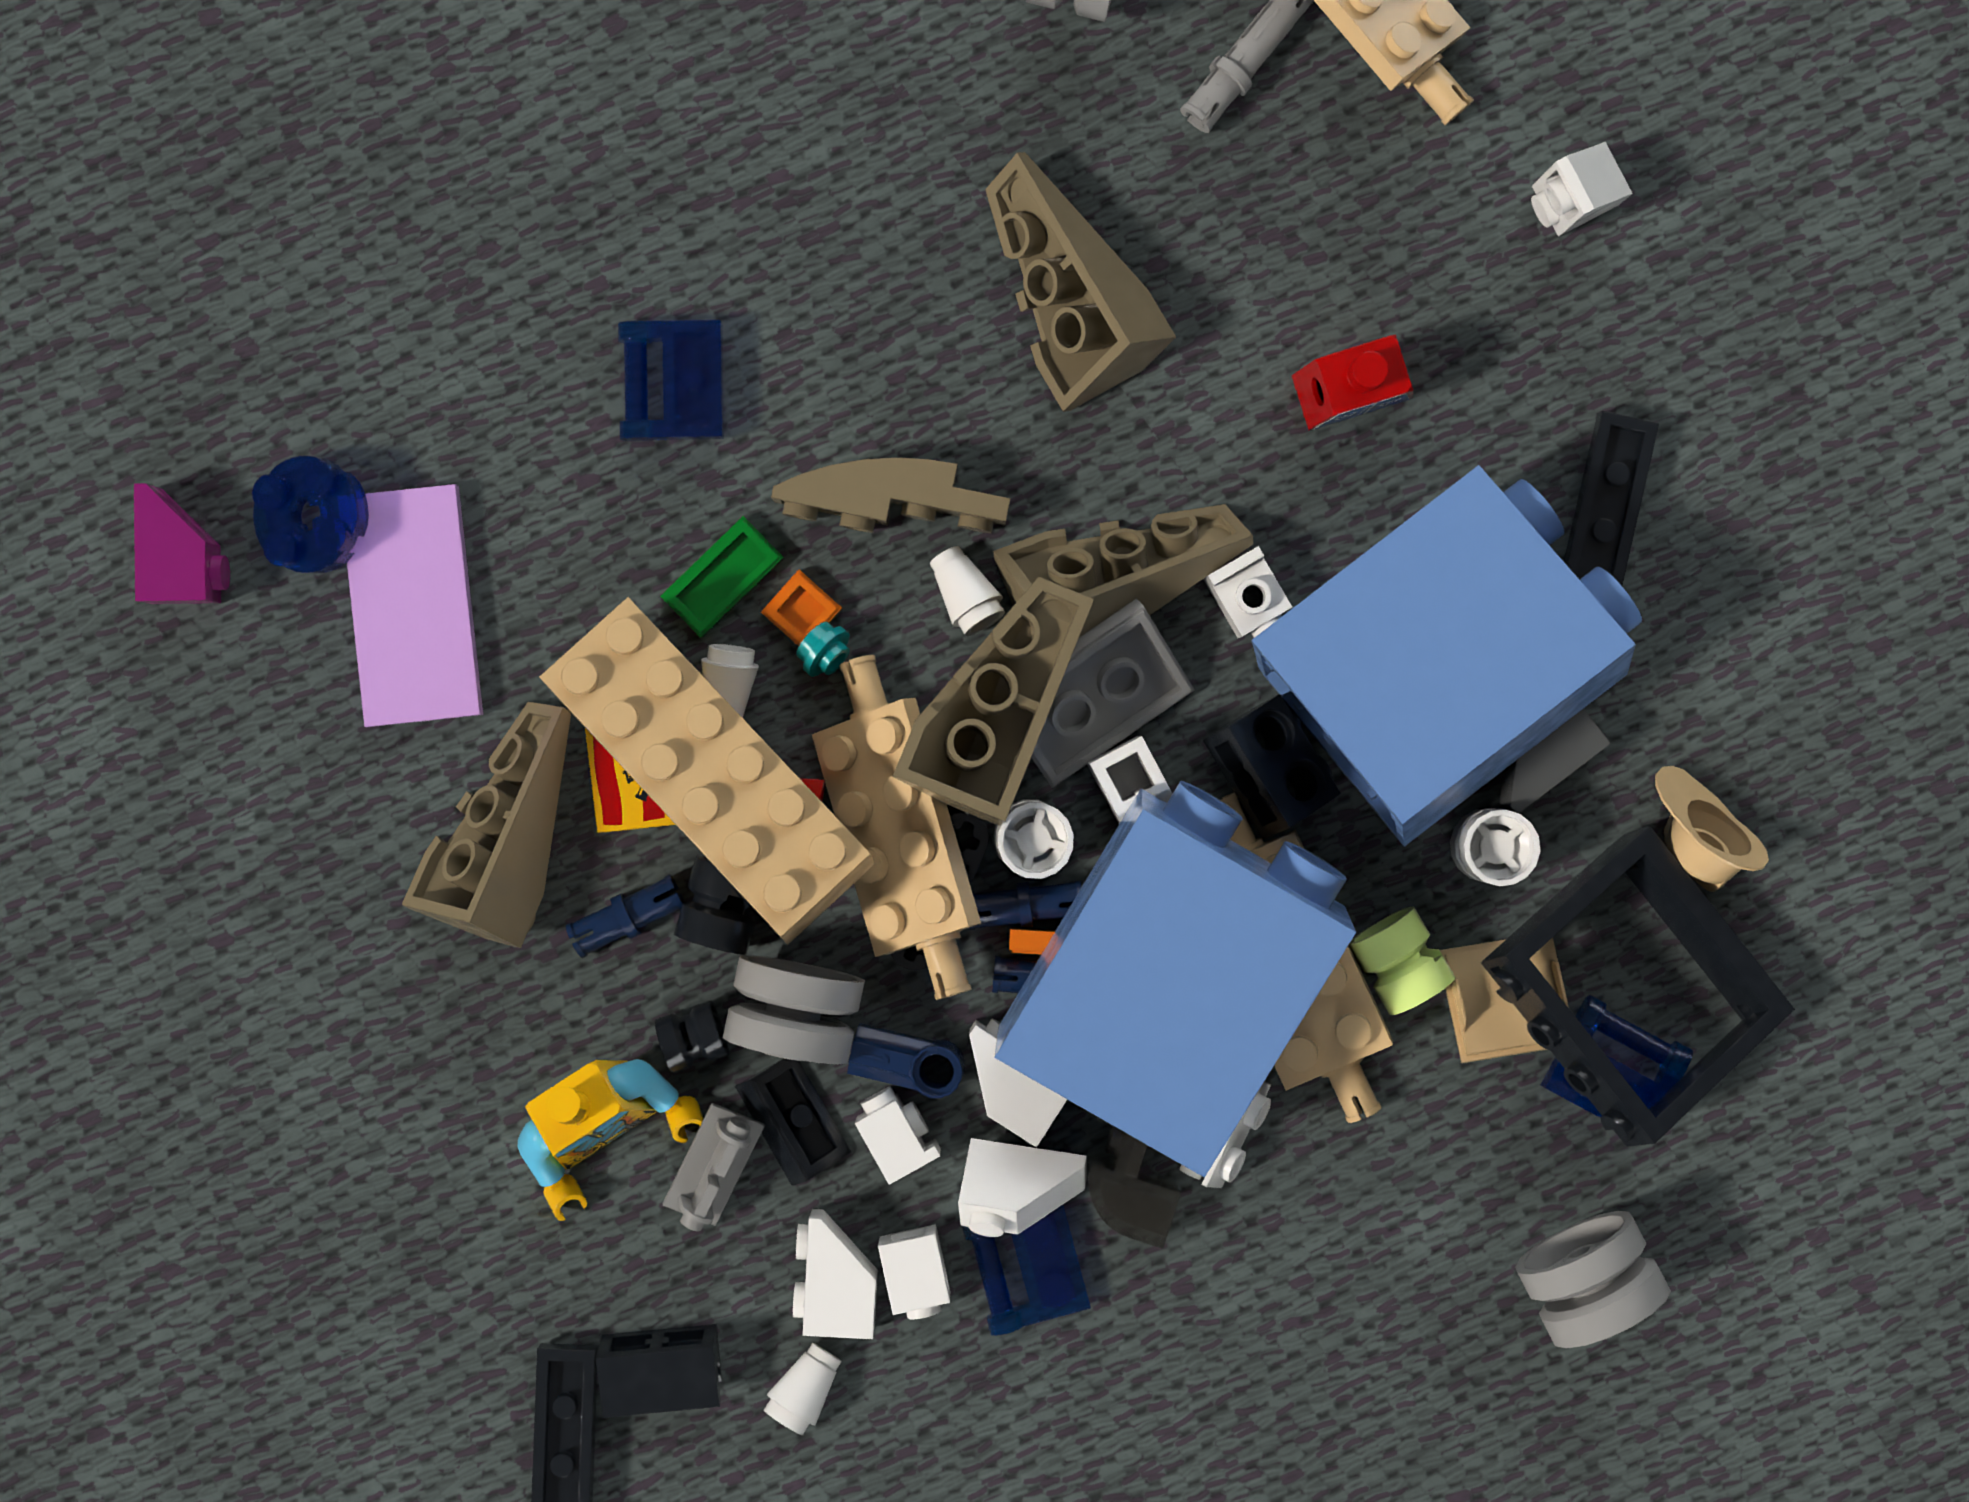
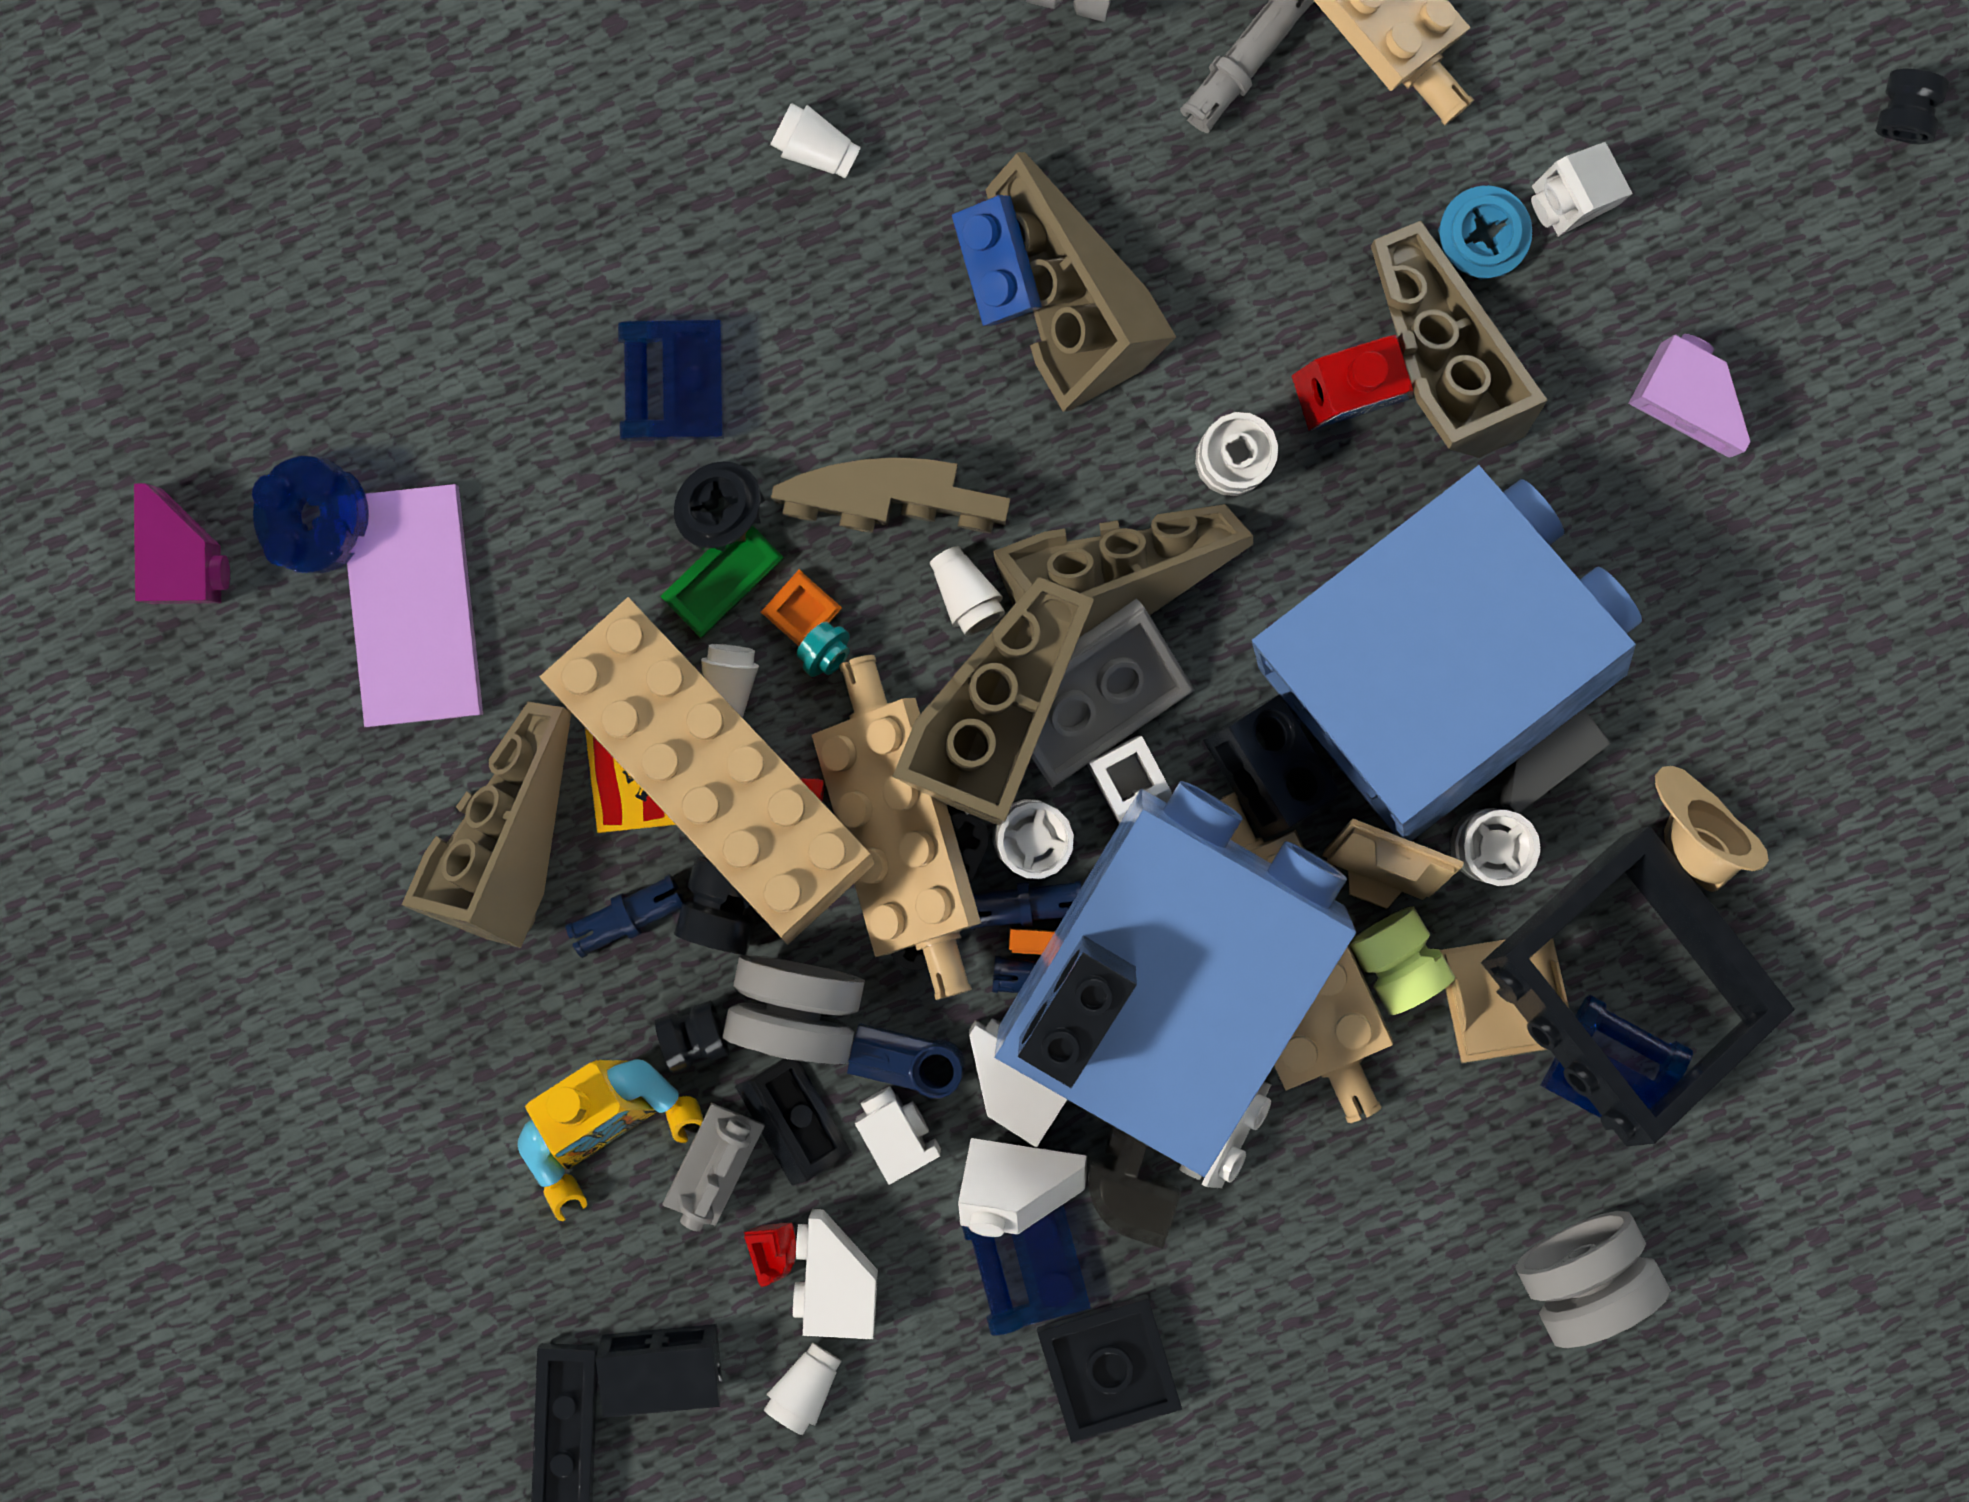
white brick [878,1224,951,1320] -> none
white brick [1203,546,1292,638] -> none
black plate [1564,411,1659,586] -> none
none -> black gear [674,461,765,552]
none -> red tile [744,1222,796,1287]
none -> white cone [770,103,861,178]
none -> blue plate [952,195,1042,326]
none -> black brick [1018,935,1137,1088]
none -> black plate [1037,1294,1182,1444]
none -> white wheel [1195,412,1278,496]
none -> tan piece [1322,819,1464,909]
none -> dark tan wedge [1371,221,1548,458]
none -> dark azure gear [1438,186,1532,280]
none -> lavender slope [1628,334,1750,458]
none -> black wheel [1875,68,1949,145]

